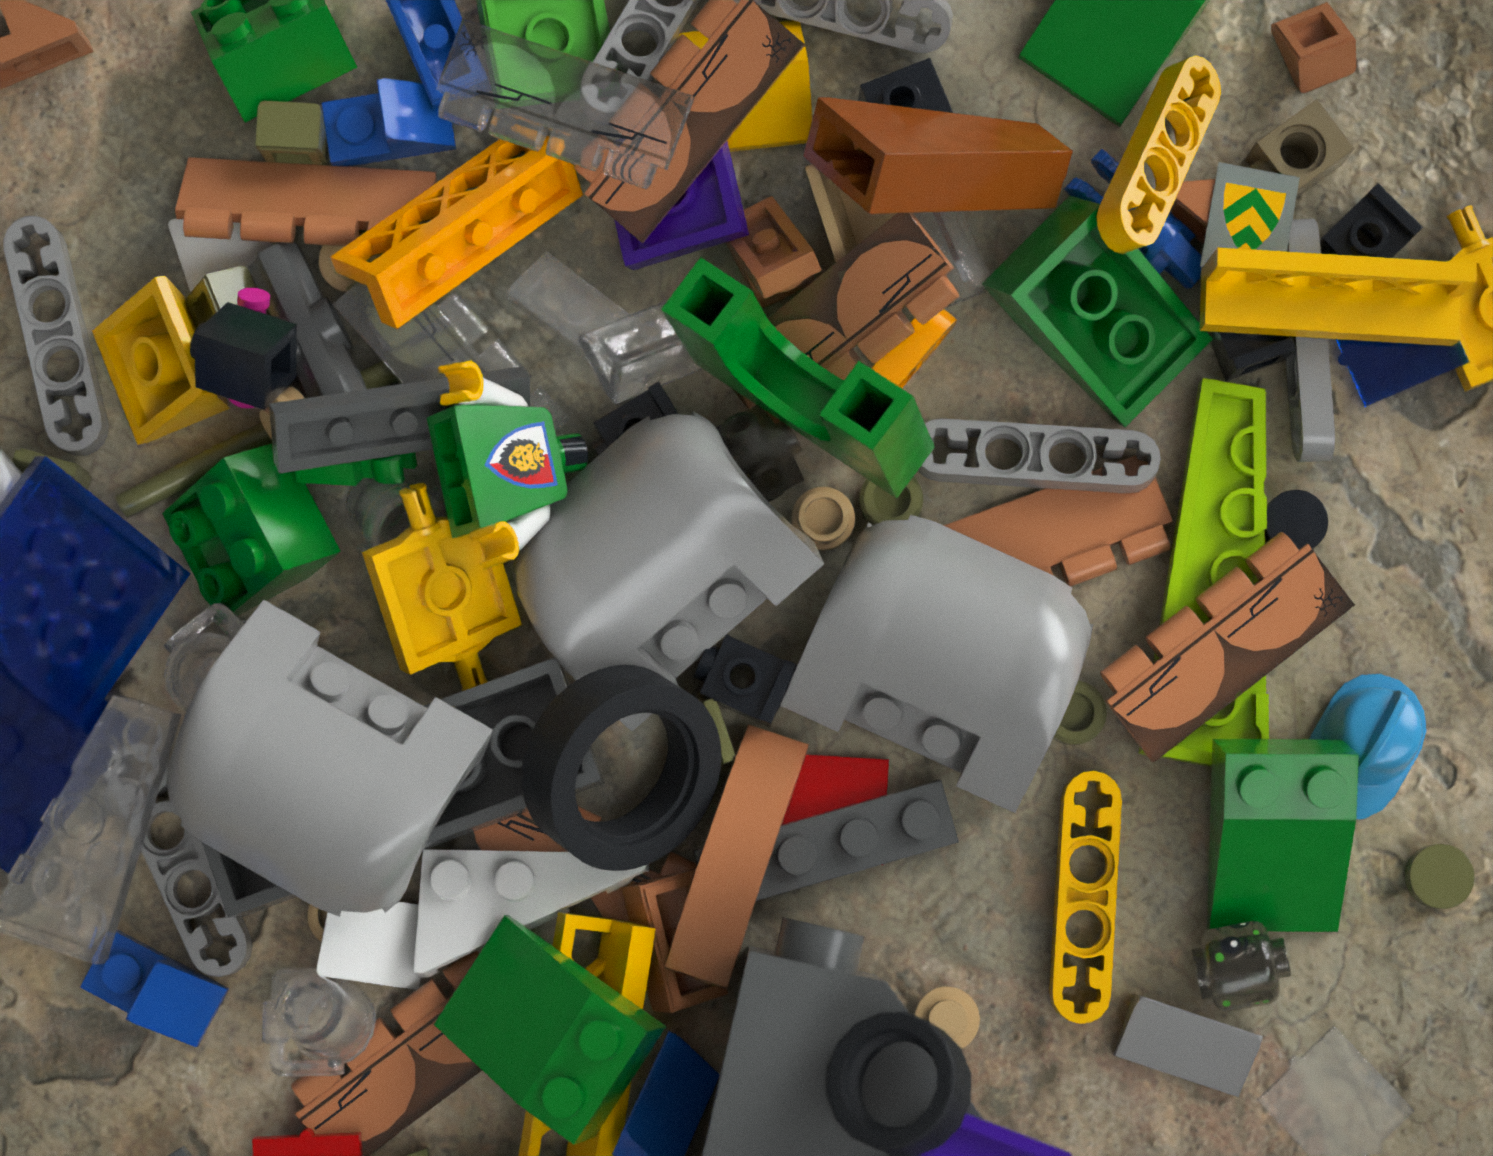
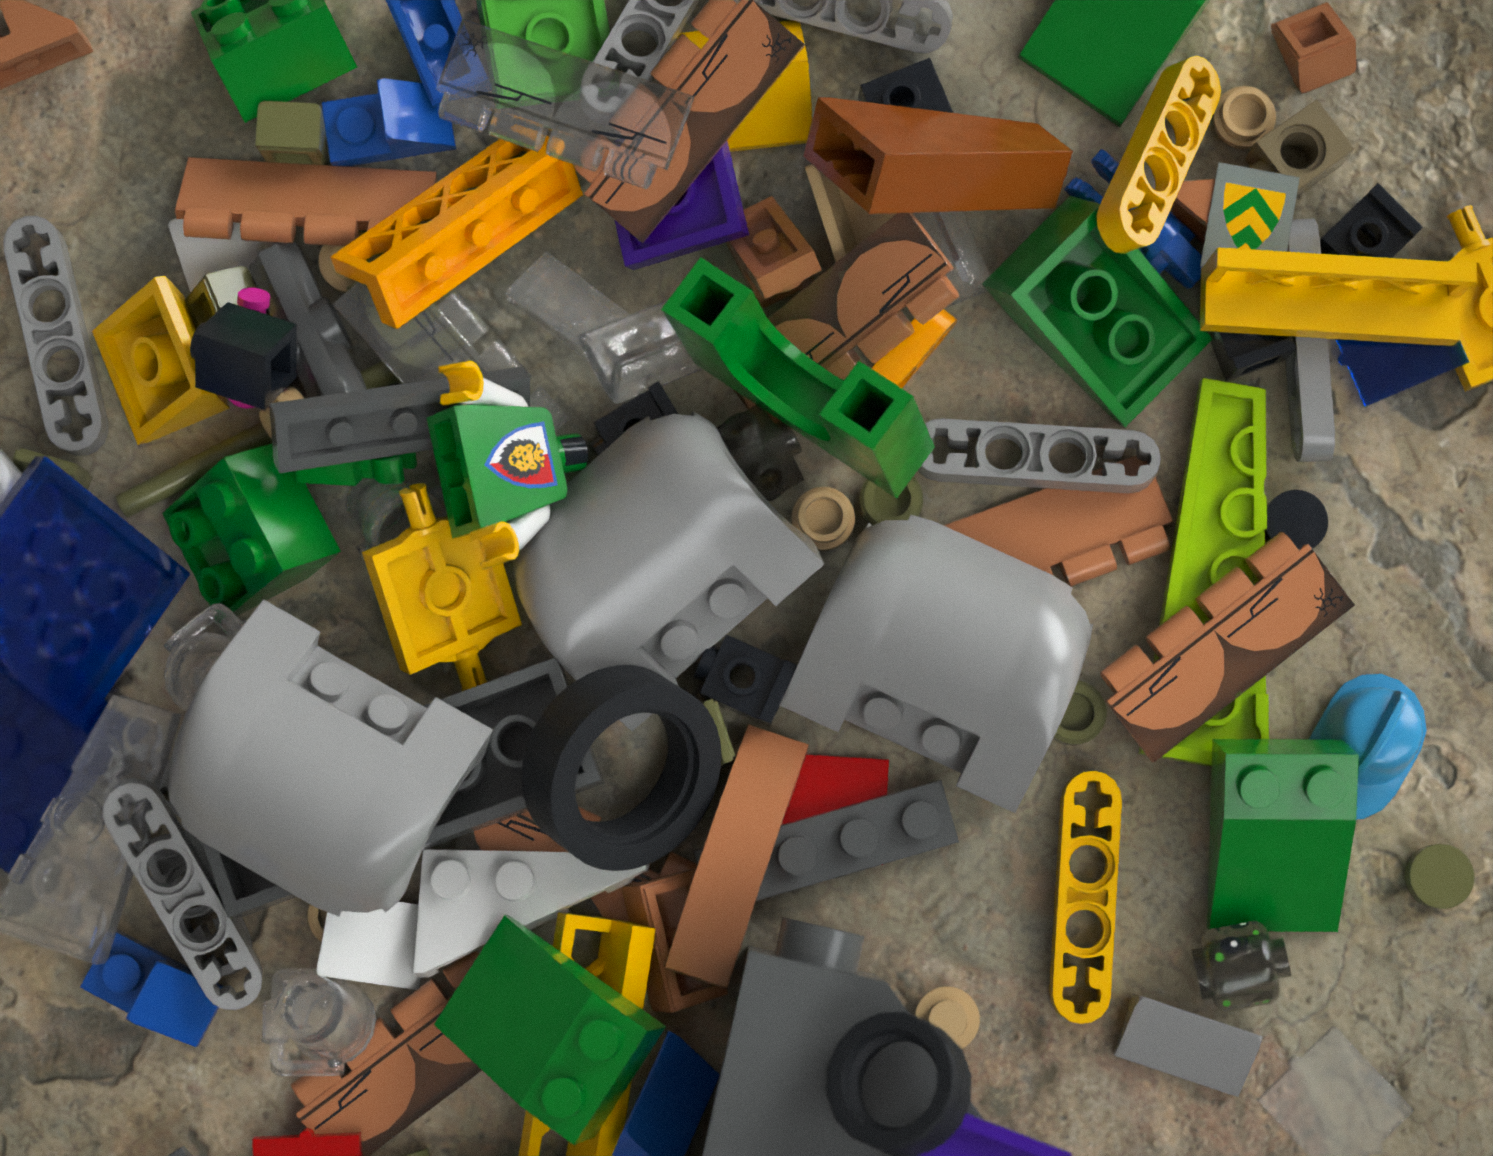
none -> light grey beam [103,778,263,1010]
none -> tan plate [1212,86,1276,149]

